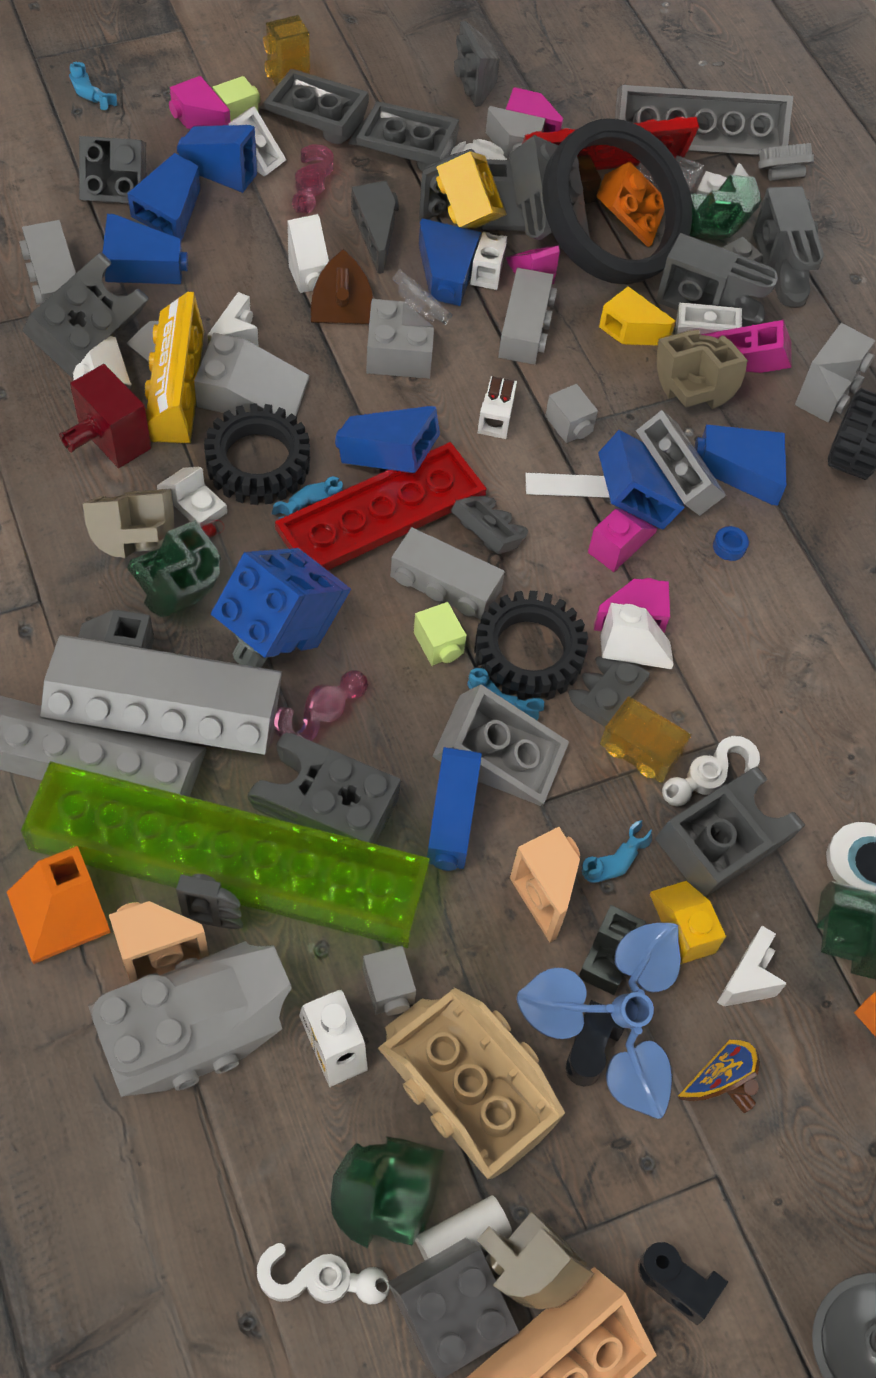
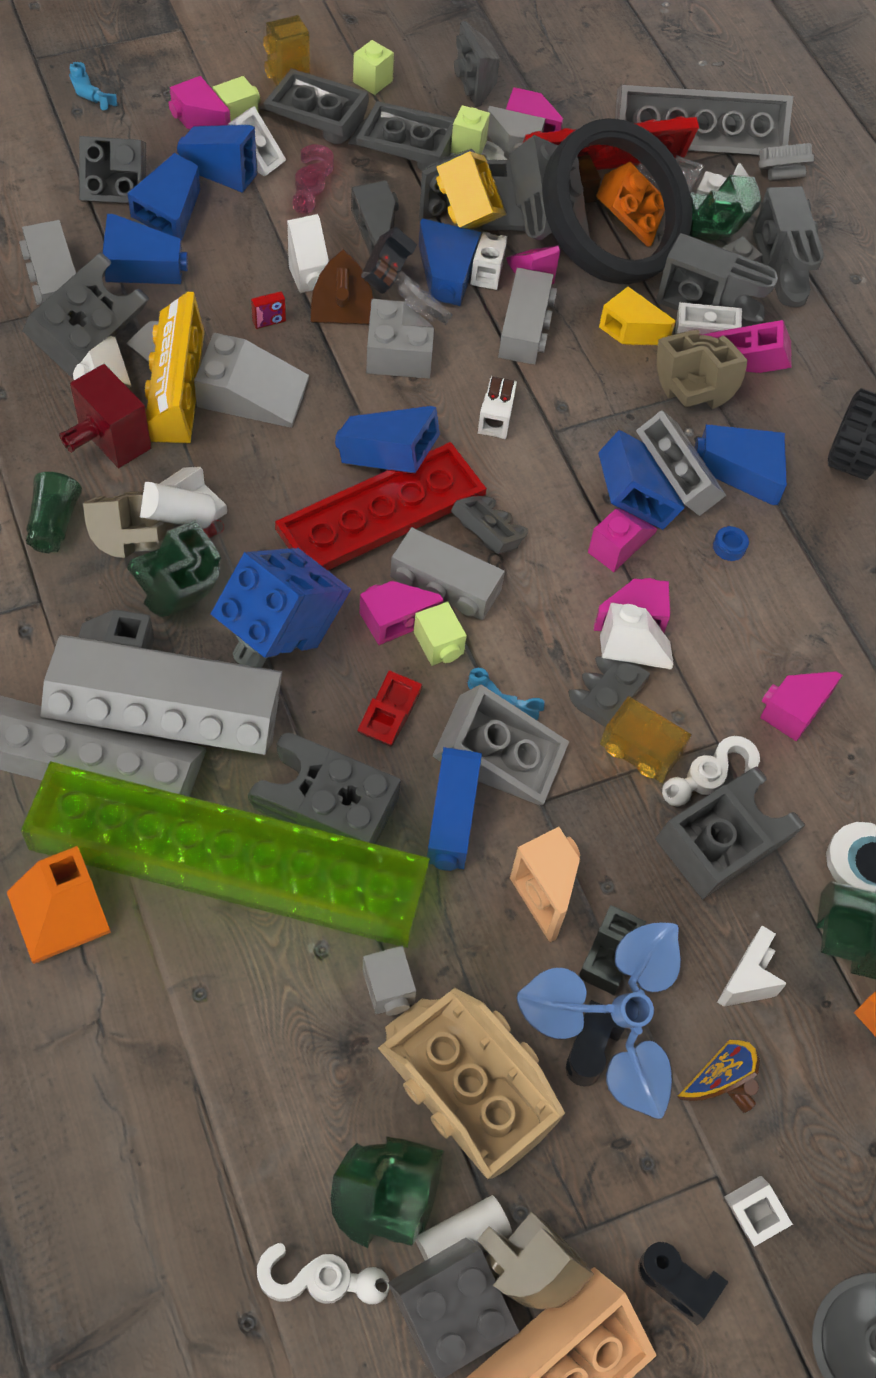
light grey slope [88,941,292,1097] -> none
light nougat slope [109,901,209,983] -> none
dark grey plate [176,874,243,929] -> none
black tyre [204,403,310,505] -> none
white slope [207,292,259,347] -> none
dark azure arm [272,476,343,520] -> none
clear pink piece [274,670,369,741] -> none
white torso [299,990,368,1087] -> none
black tyre [474,590,588,700] -> none
white sticker [525,473,610,498] -> none
light grey brick [545,384,598,443] -> none
dark azure arm [582,821,652,883] -> none
yellow slope [650,881,726,964] -> none
light grey slope [795,323,876,423] -> none
none -> clear green plant [25,472,82,554]
none -> white brick [140,482,216,529]
none -> red tile [251,291,286,329]
none -> yellowish green brick [353,40,394,95]
none -> red slope [357,670,423,747]
none -> dark pink slope [359,581,443,645]
none -> black leg [361,226,417,294]
none -> yellowish green brick [451,105,490,154]
none -> white brick [724,1176,793,1247]
none -> dark pink slope [760,671,843,742]

